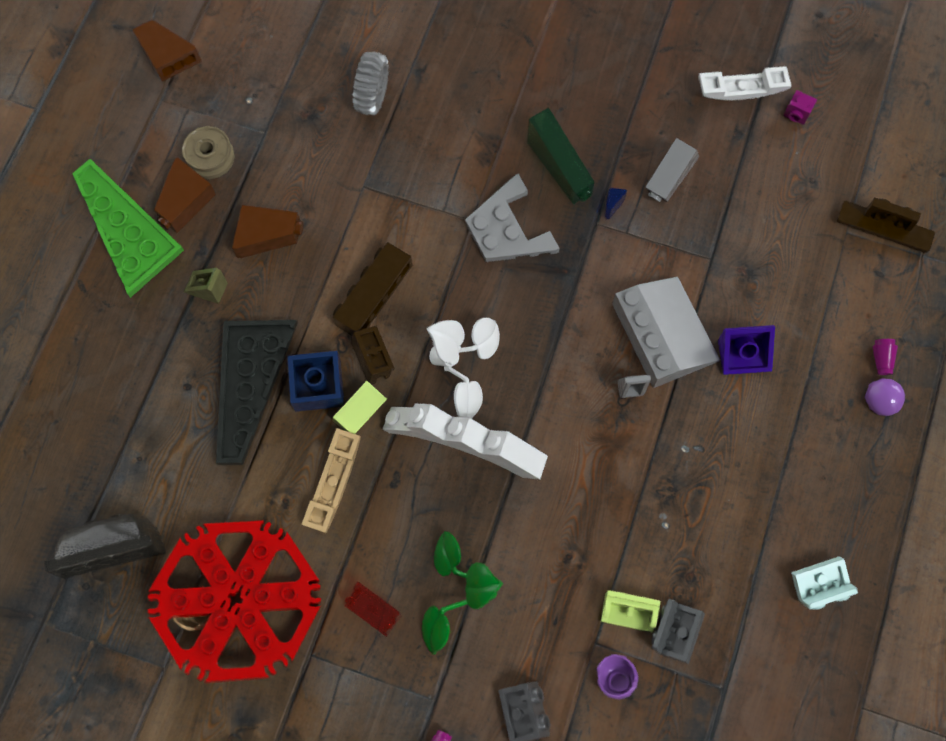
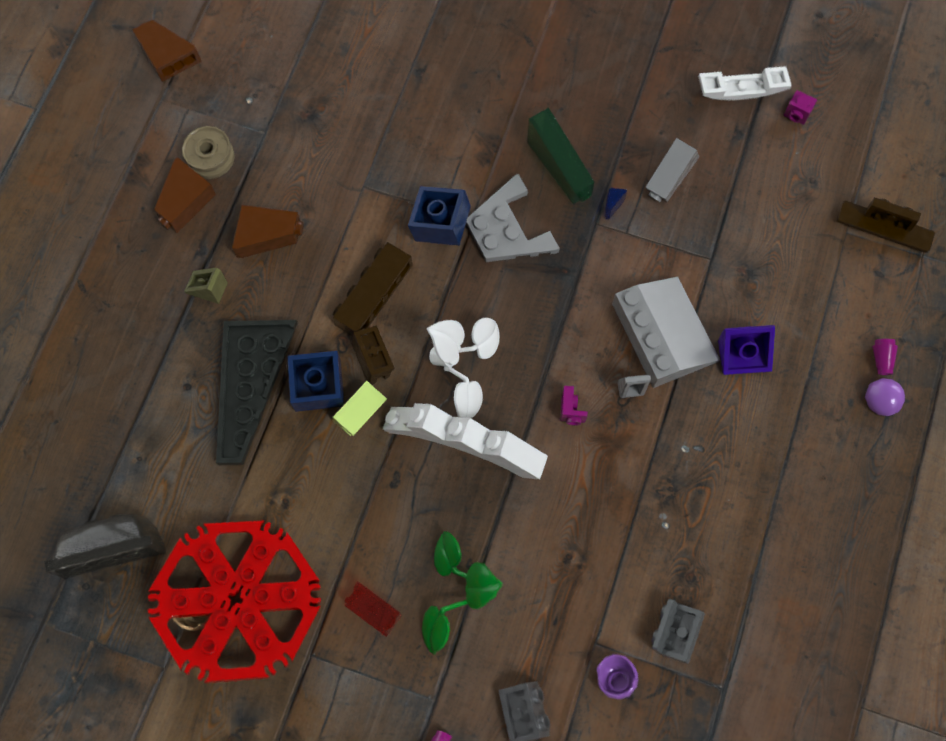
bright green wing [72,159,184,298] -> none
tan slope [302,428,361,533] -> none
light grey gear [353,52,389,115] -> none
yellowish green hinge [601,590,660,632] -> none
light aqua bracket [791,556,858,610] -> none
none -> dark blue brick [408,186,471,246]
none -> magenta bracket [560,386,588,426]

